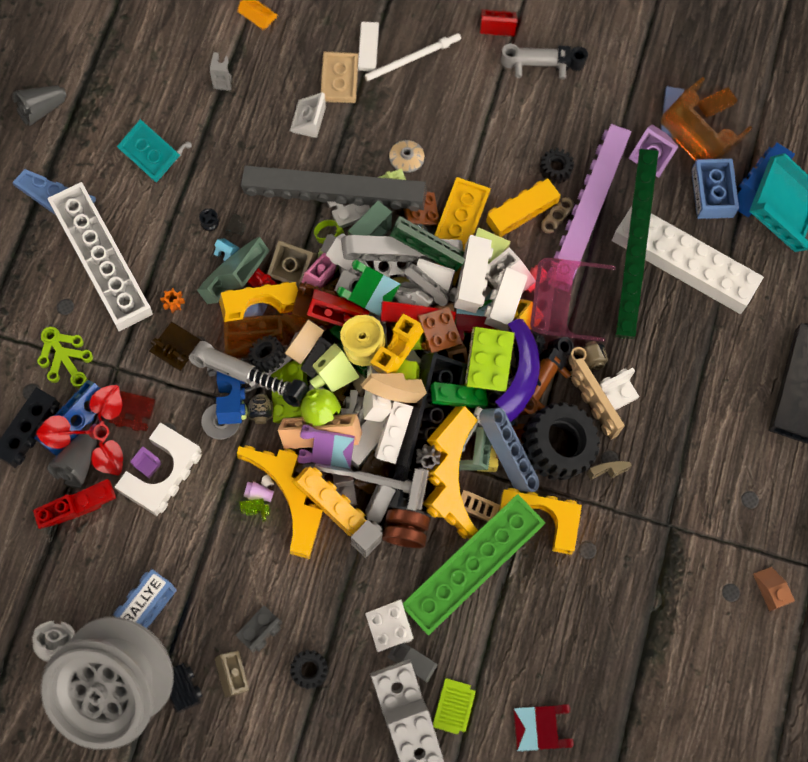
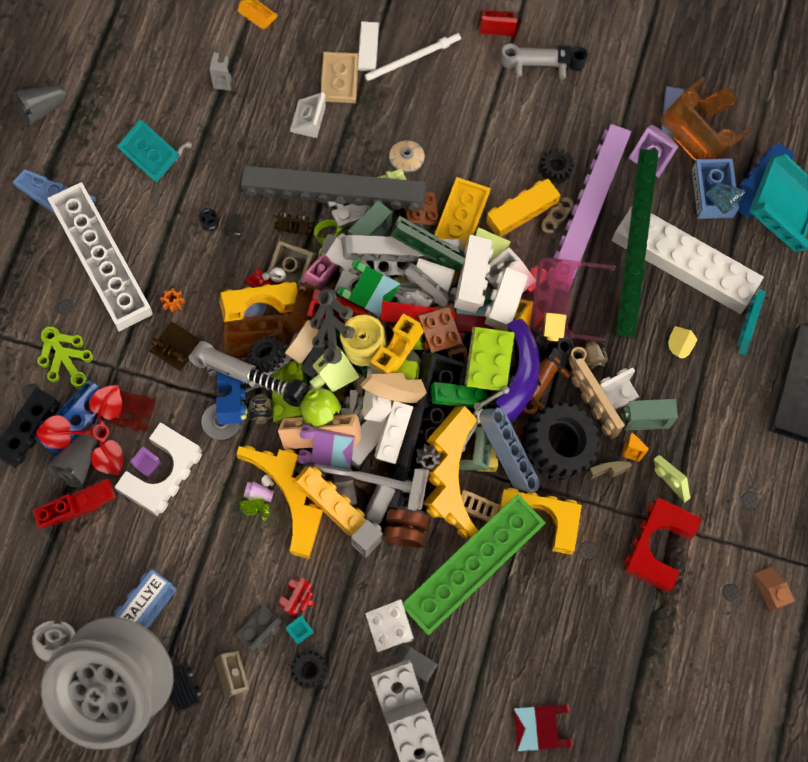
sand green slope [197,237,270,304] -> none
medium azure tile [214,238,239,261] -> none
lime window [433,678,476,734] -> none
none -> white hinge [262,267,286,283]
none -> dark brown hinge [272,212,314,236]
none -> red hips [278,578,315,618]
none -> teal plate [285,615,314,645]
none -> dark grey plant [310,289,355,364]
none -> light grey hinge [473,386,509,411]
none -> light yellow brick [543,312,566,341]
none -> sand green window [620,399,678,431]
none -> light orange slope [621,433,649,462]
none -> red arch [623,498,702,593]
none -> yellowish green wing [654,455,690,503]
none -> light yellow brick [668,326,697,358]
none -> clear light blue slope [706,183,745,215]
none -> teal plate [737,289,766,356]

